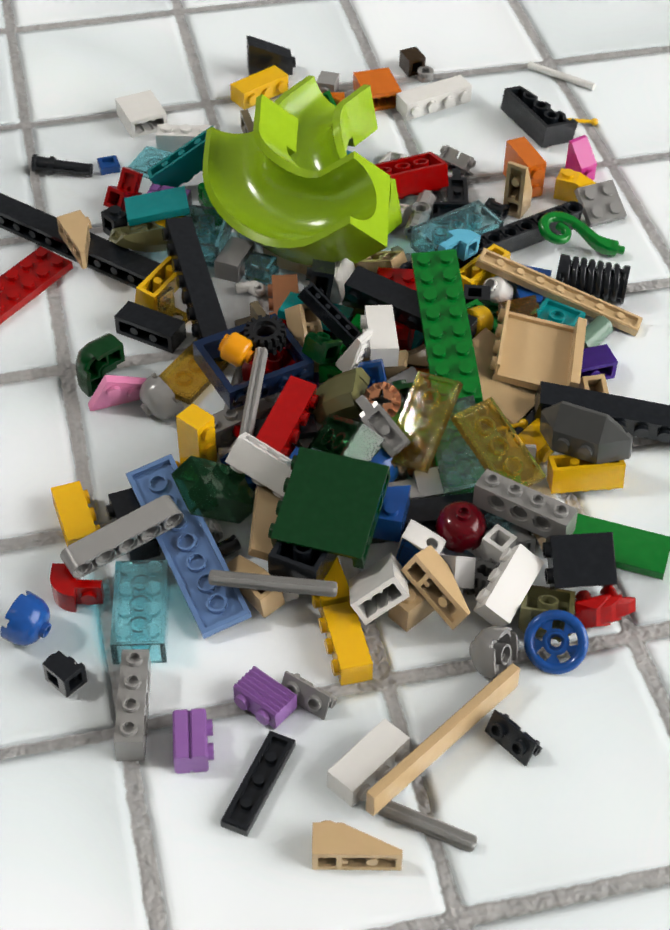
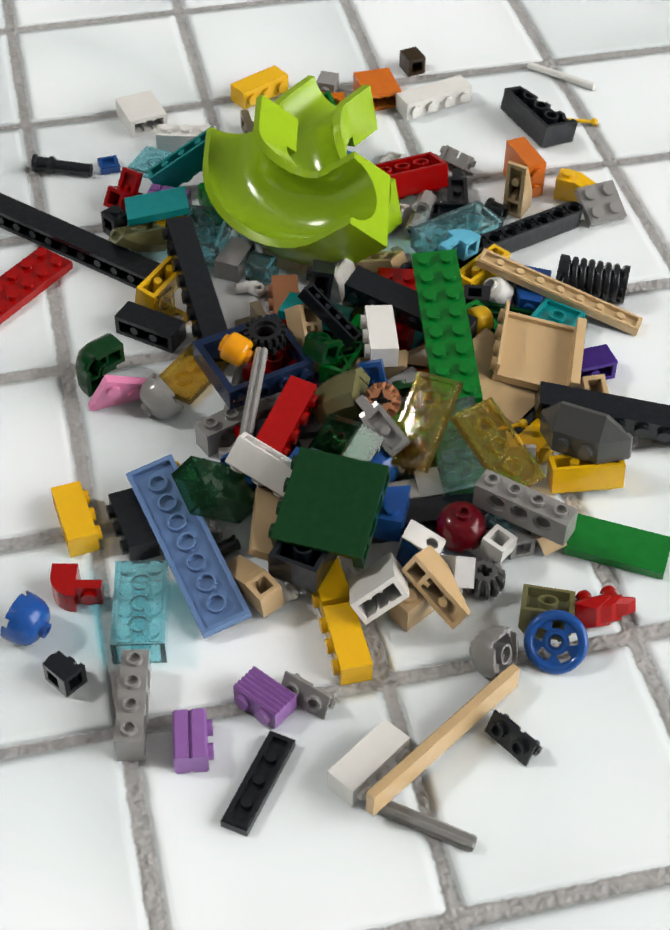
tan slope [57,210,92,269] -> none
light grey beam [60,495,184,578] -> none
yellow brick [176,403,217,481] -> none
light grey axle [208,570,338,597] -> none
black slope [246,36,296,76] -> none
tan slope [312,820,403,870] -> none
white slope [335,328,373,372] -> none
light grey bush [417,66,434,83] -> none
white brick [473,544,545,626] -> none
clear orange piece [496,295,539,324] -> none
green plant [538,211,625,257] -> none
black panel [542,532,617,590] -> none
slope [565,135,597,180] -> none
sand green brick [584,316,613,349] -> none

